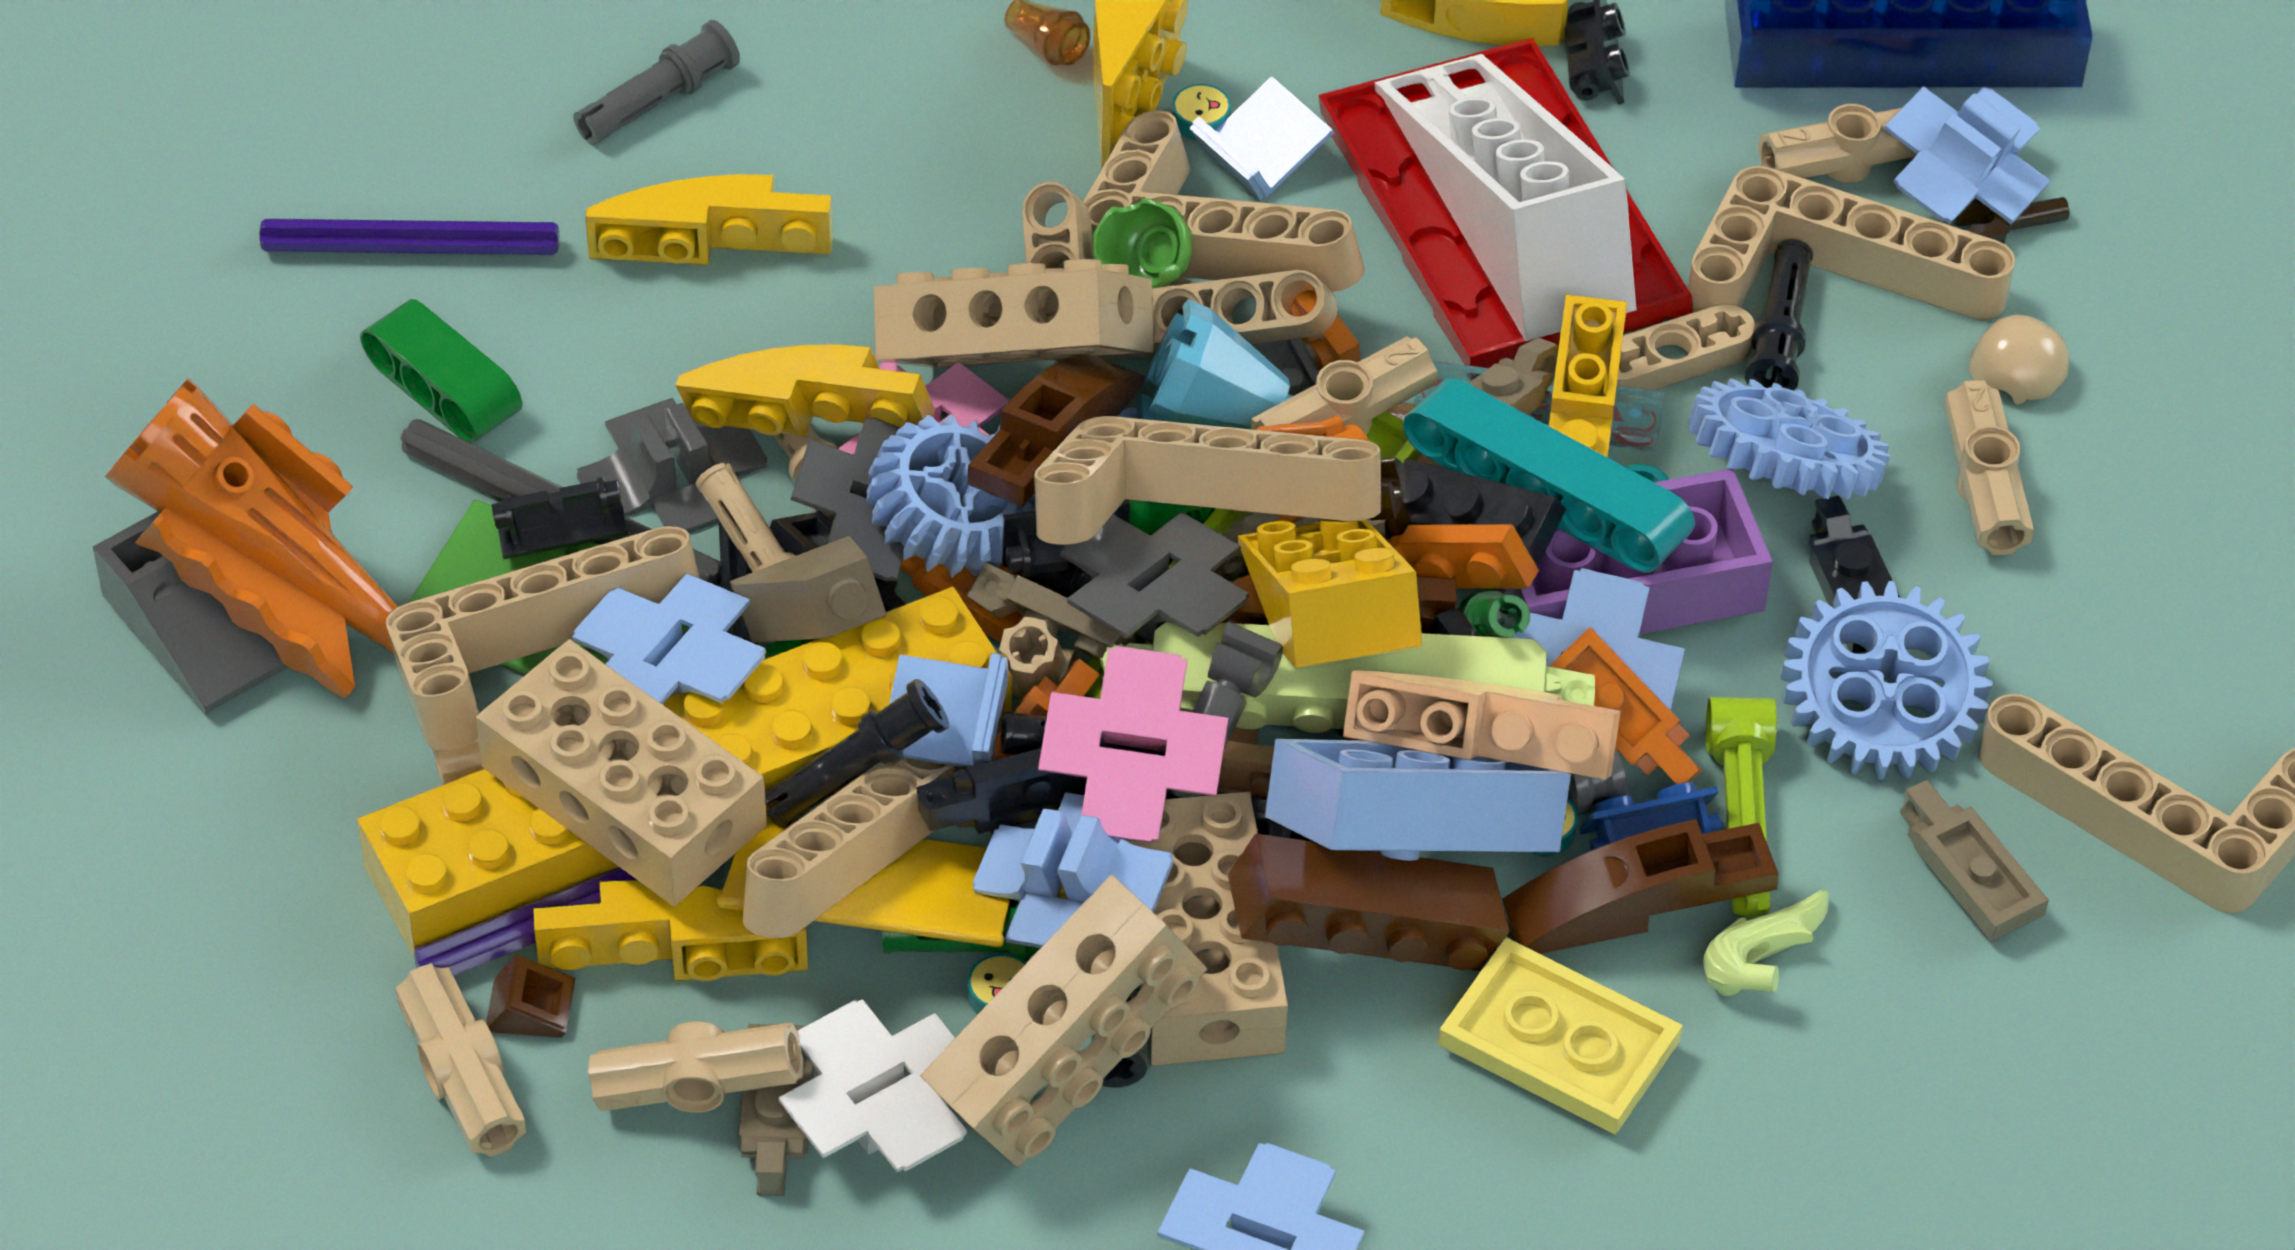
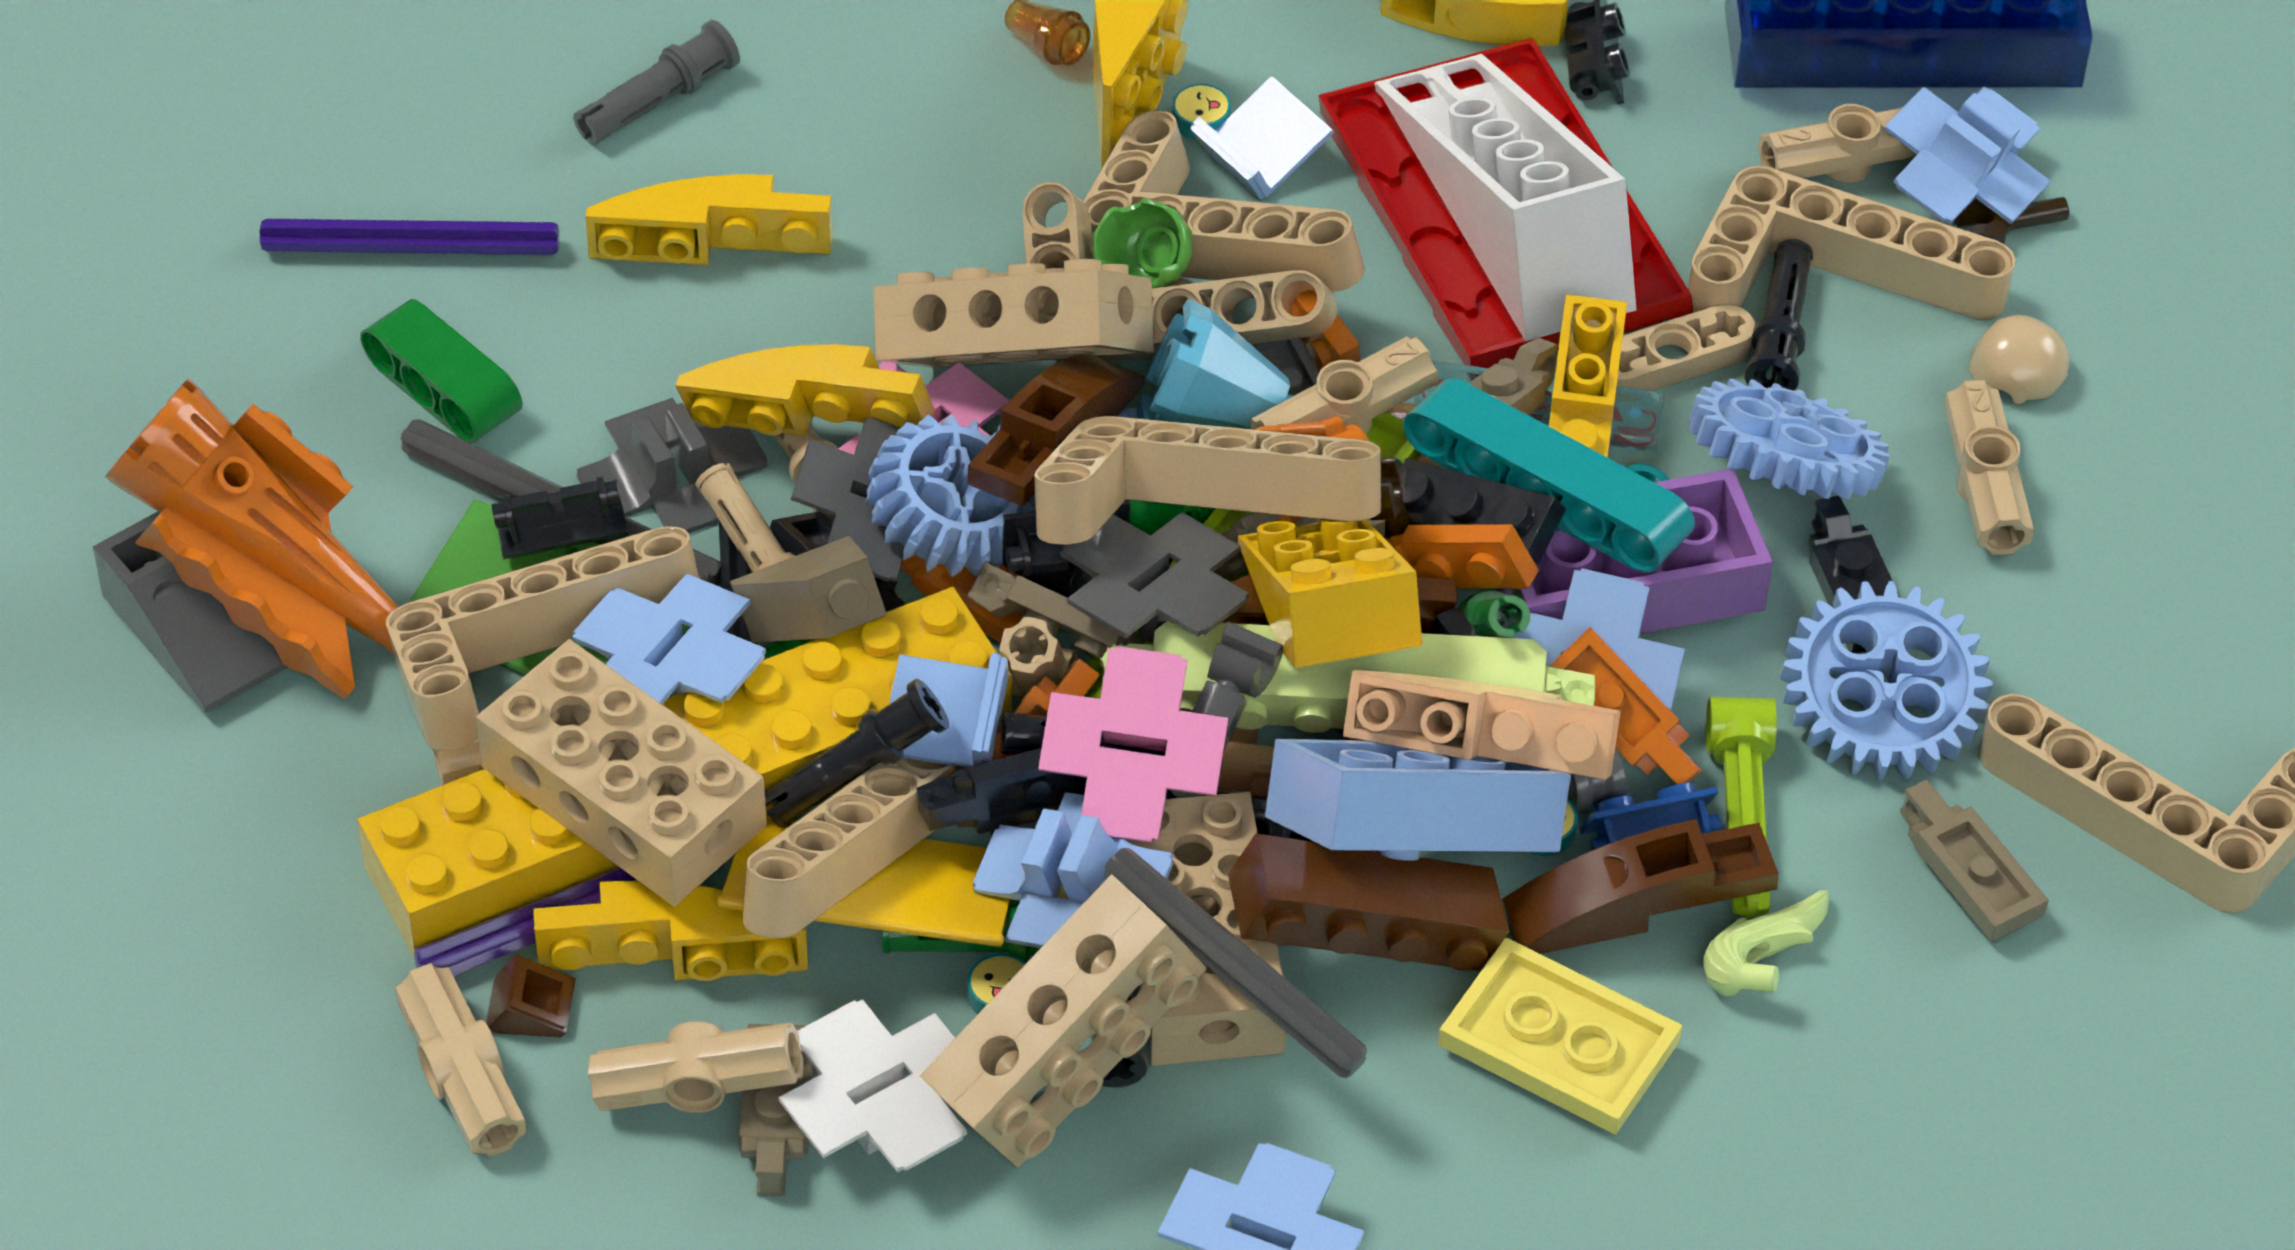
none -> dark grey axle [1104,847,1367,1078]

